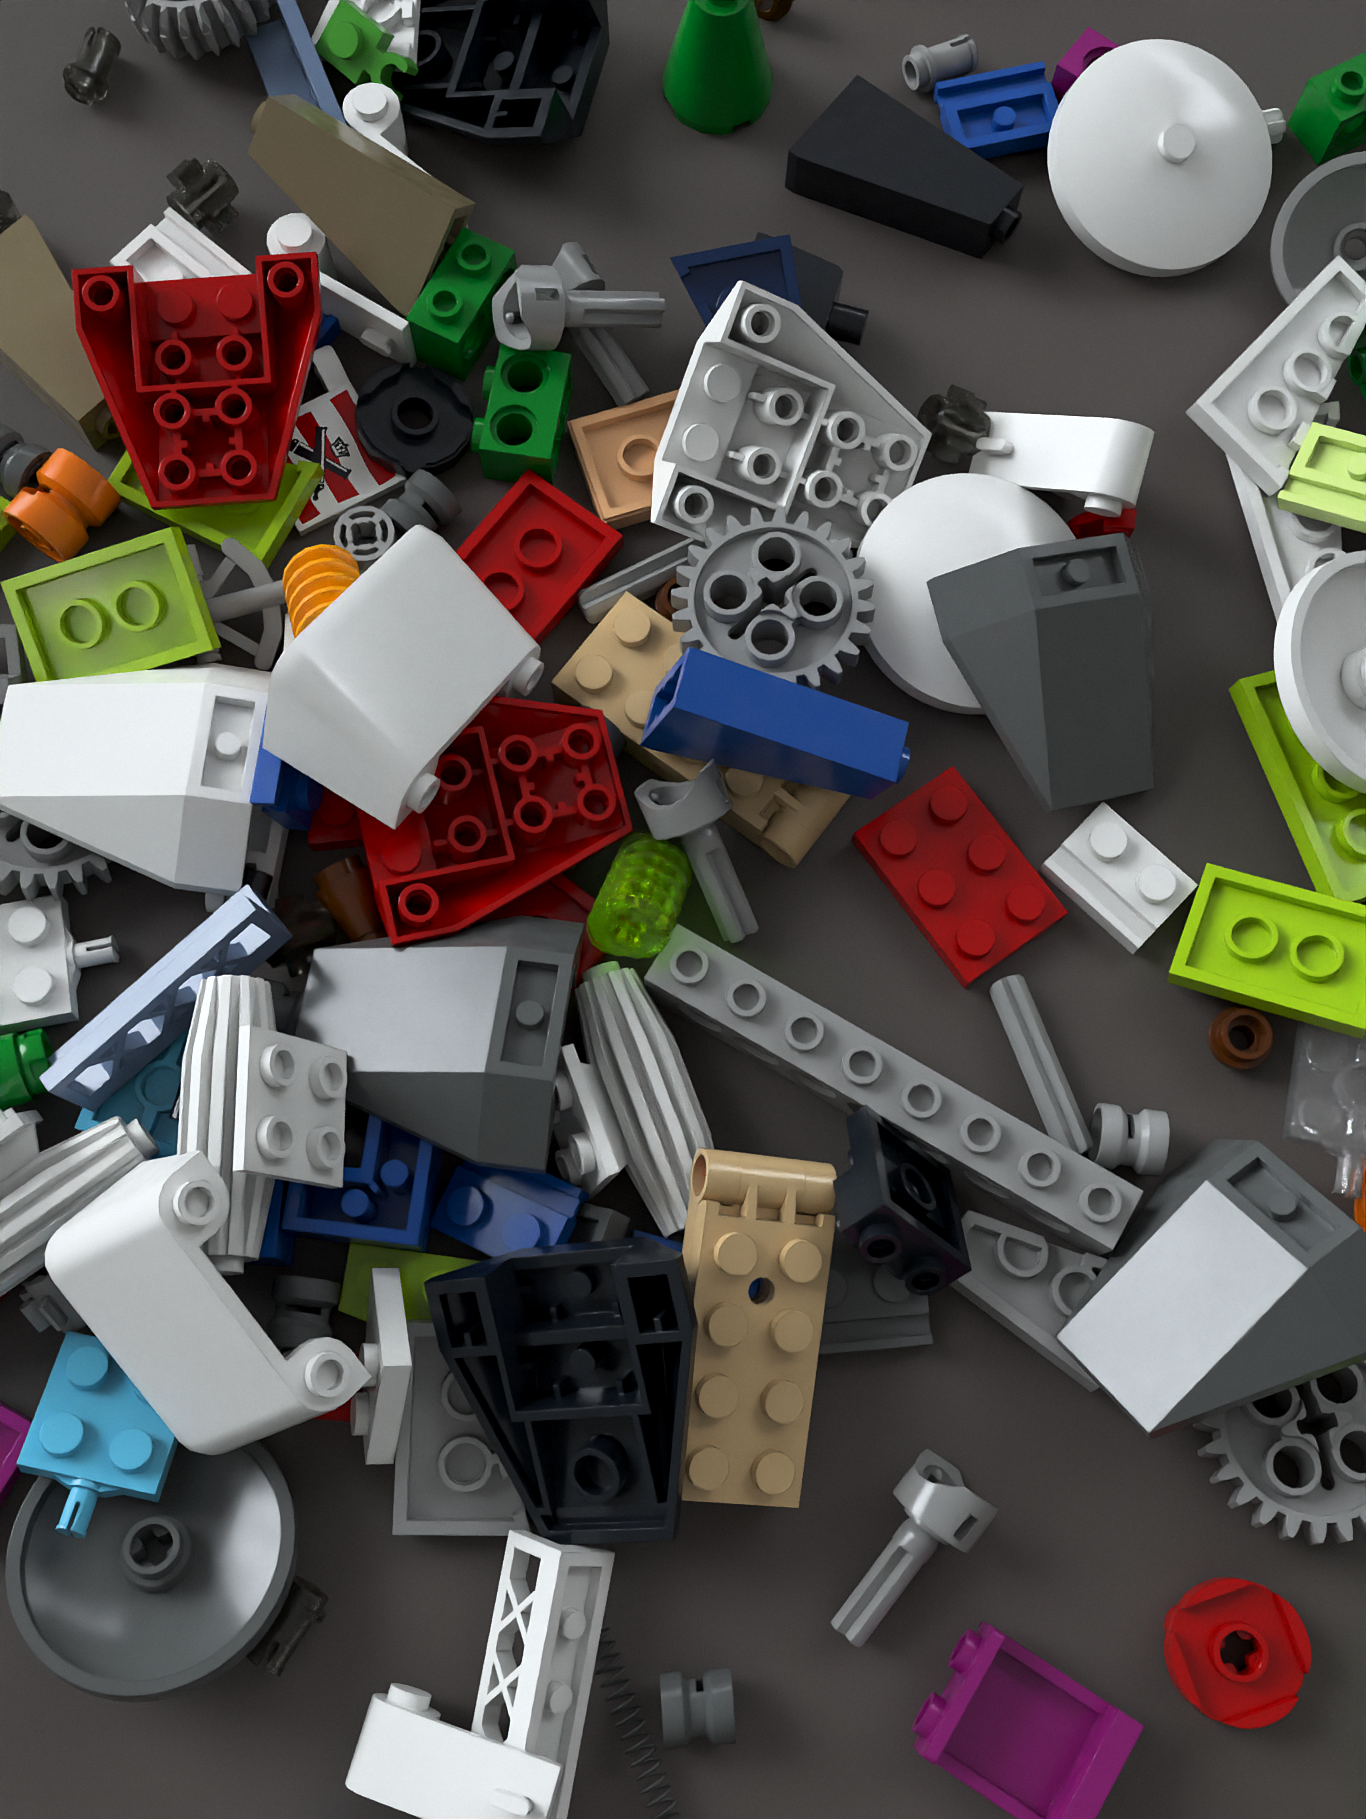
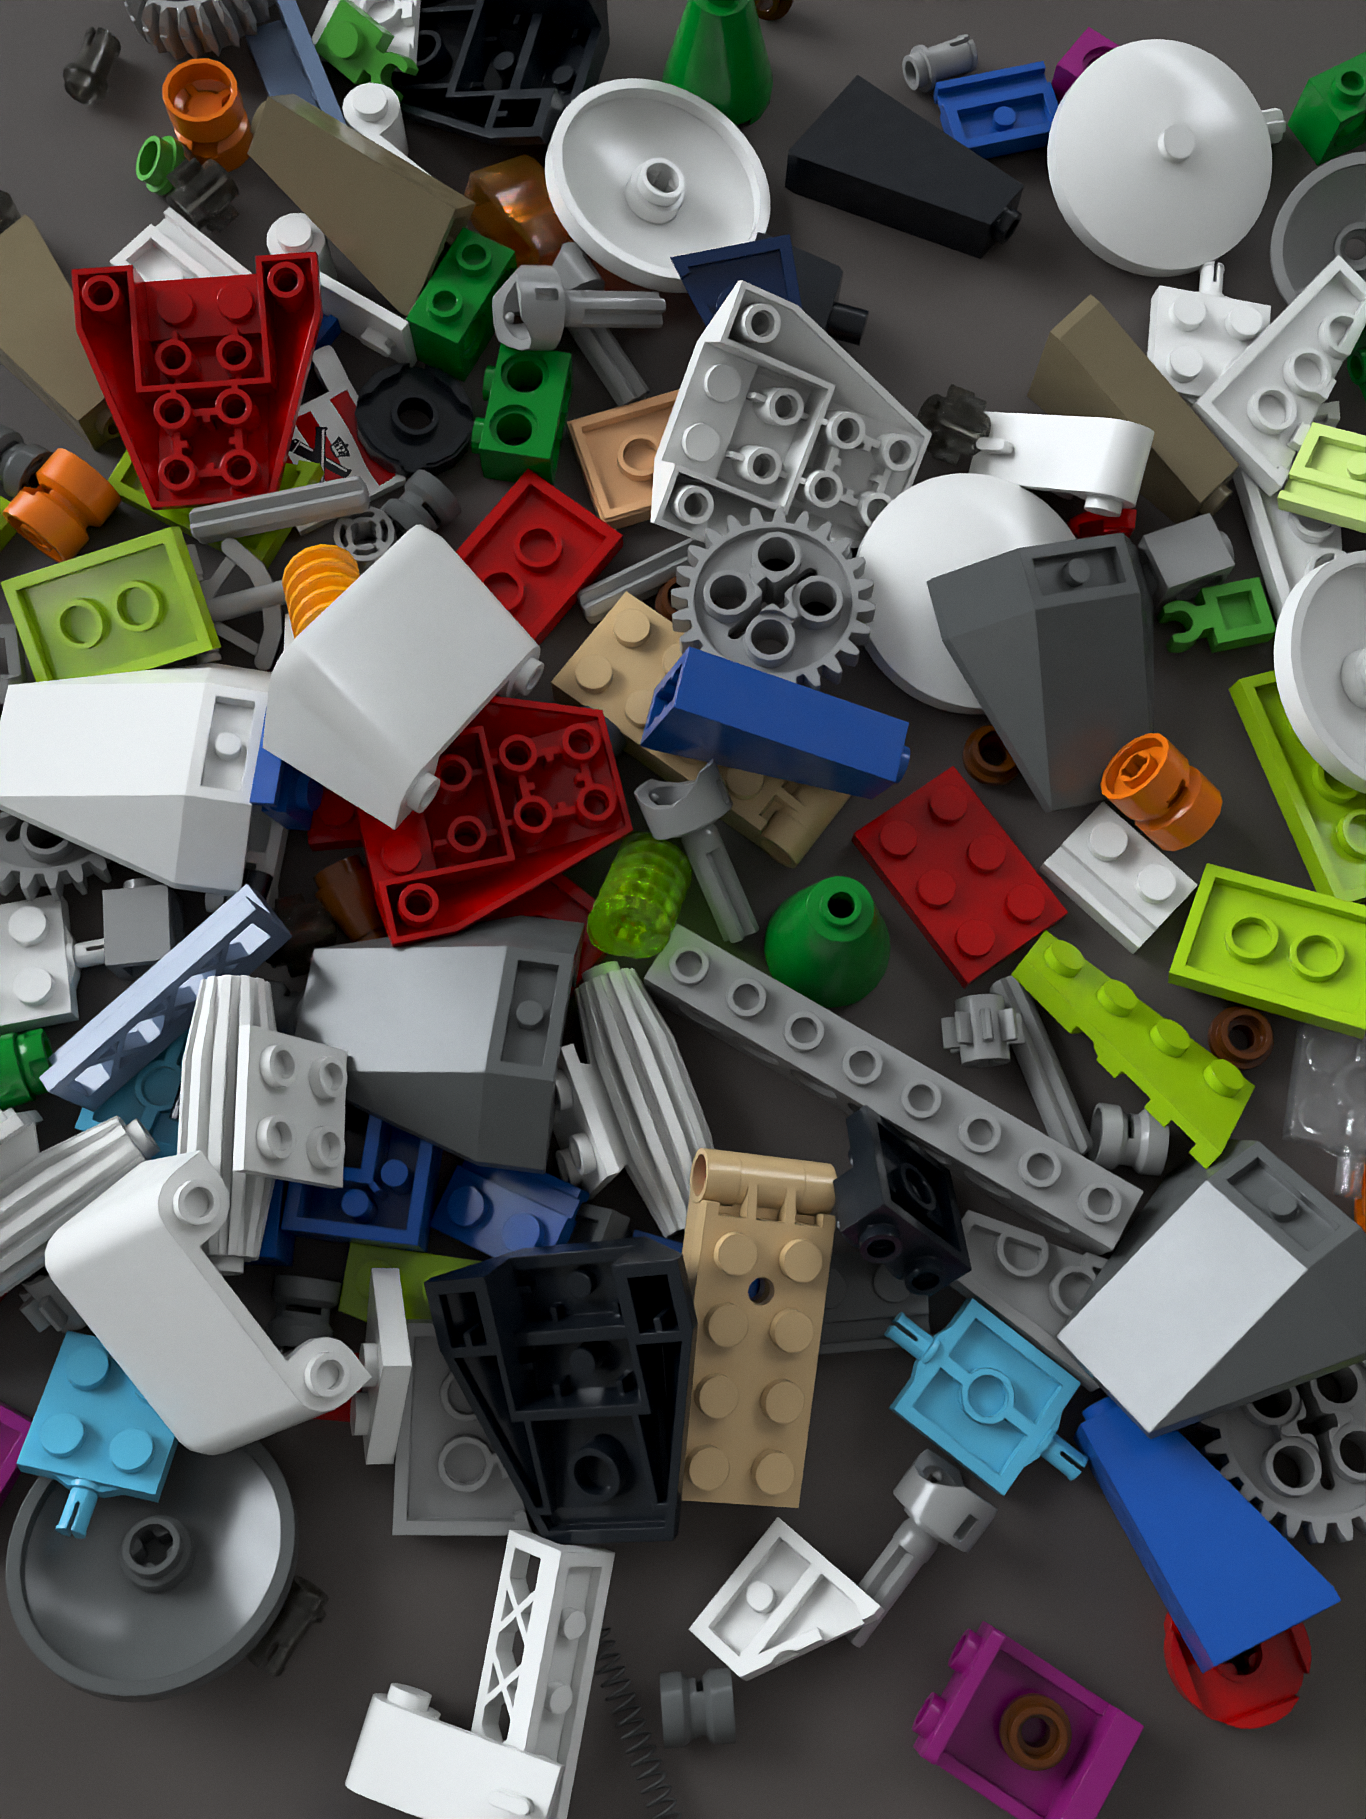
none -> light grey brick [102,878,185,981]
none -> bright green plate [136,135,188,196]
none -> orange wheel [162,58,253,174]
none -> light grey axle [189,476,370,544]
none -> clear orange brick [464,154,575,269]
none -> white dish [545,78,771,293]
none -> white wing [689,1517,885,1681]
none -> green cone [764,876,890,1009]
none -> medium azure plate [884,1298,1088,1496]
none -> light grey gear [941,994,1025,1068]
none -> reddish brown plate [962,725,1020,786]
none -> reddish brown plate [999,1693,1072,1771]
none -> lime wing [1011,930,1255,1169]
none -> dark tan slope [1027,294,1239,524]
none -> blue slope [1073,1396,1342,1674]
none -> orange wheel [1100,733,1223,851]
none -> light grey brick [1137,513,1235,613]
none -> white plate [1147,261,1271,407]
none -> bright green plate [1157,577,1276,653]

